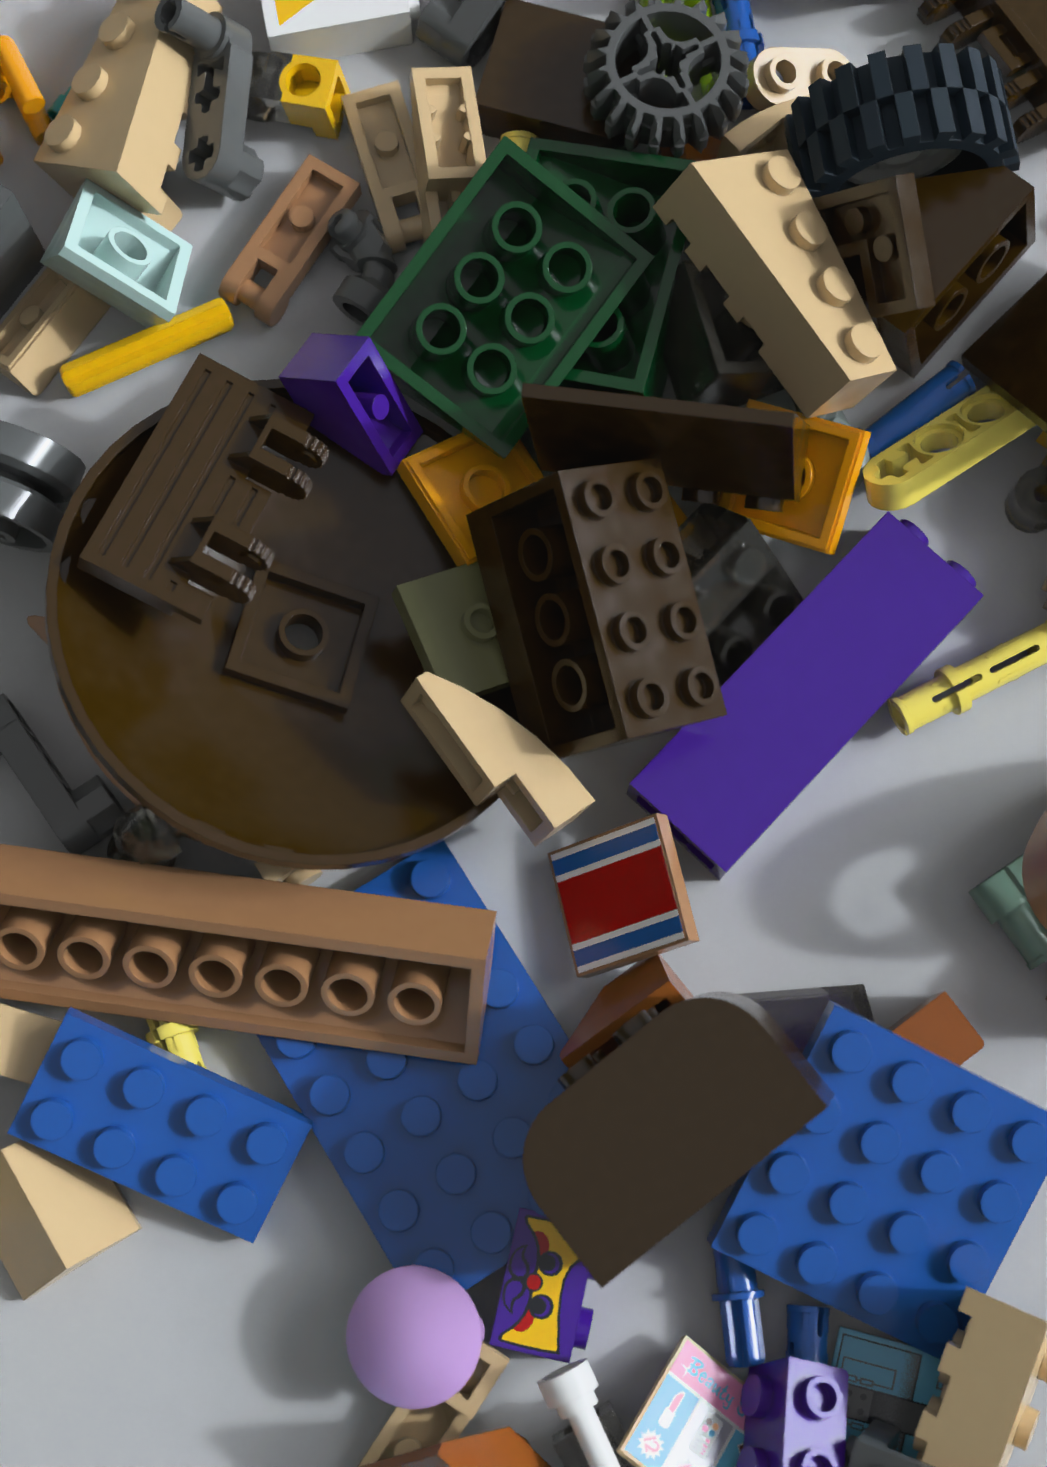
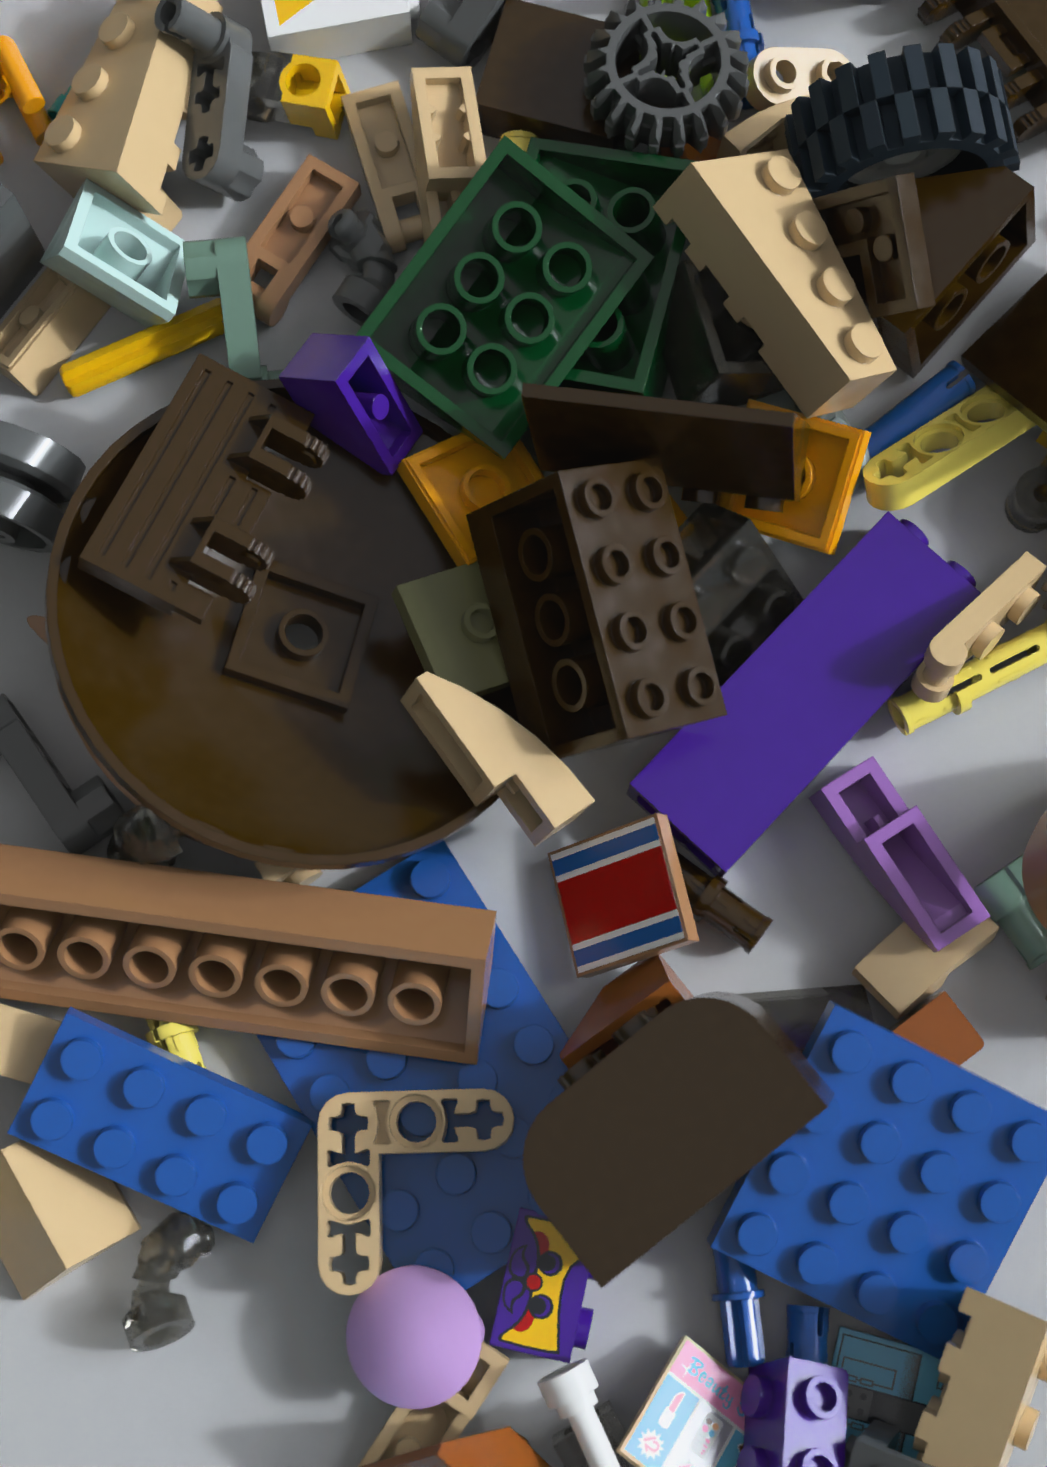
none -> clear smoke arm [121,1211,215,1352]
none -> sand green beam [182,236,284,380]
none -> tan beam [317,1088,515,1296]
none -> dark brown pin [677,852,773,954]
none -> medium lavender slope [809,756,990,953]
none -> tan slope [851,917,1000,1020]
none -> tan plate [911,551,1047,703]

